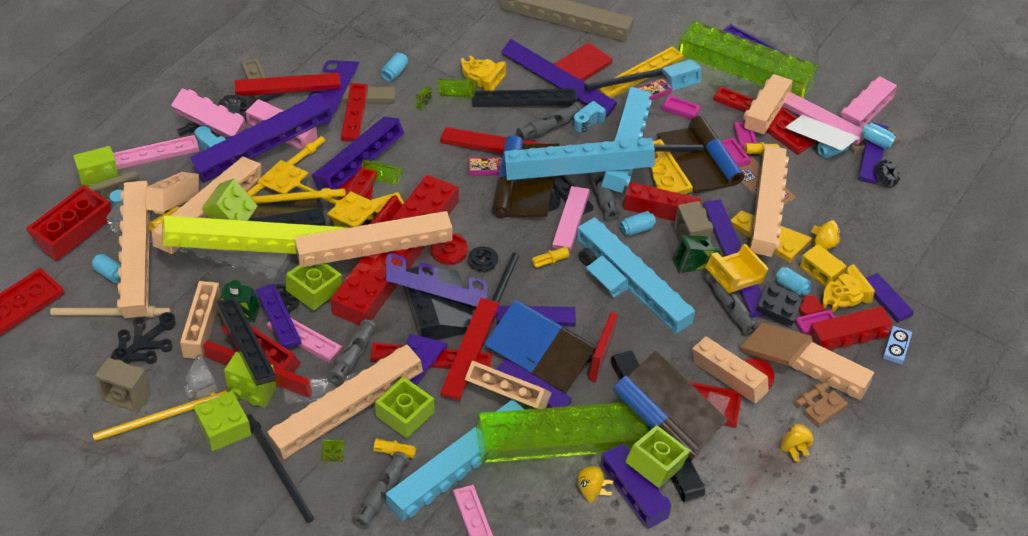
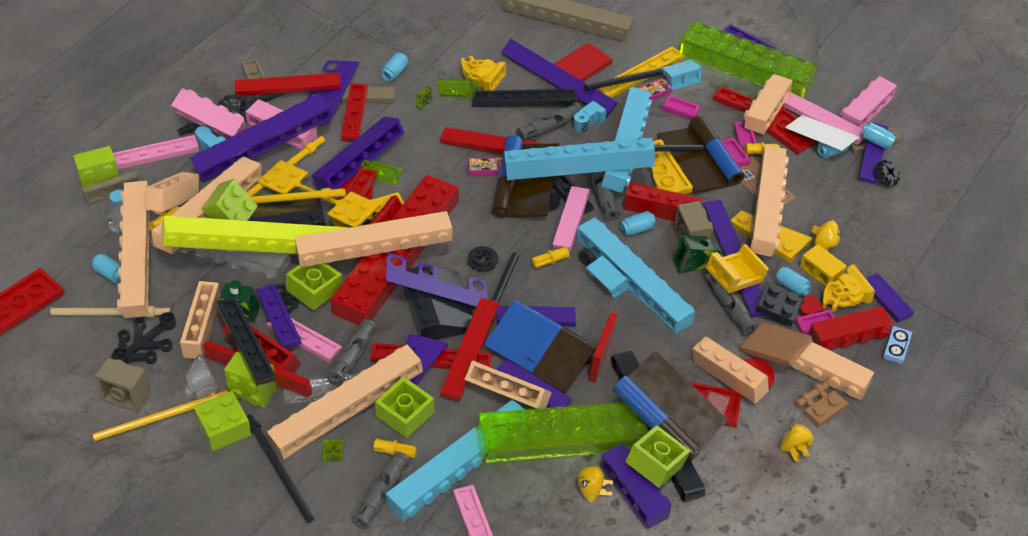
red slope [26,185,113,261] -> none
red tile [431,233,468,265] -> none

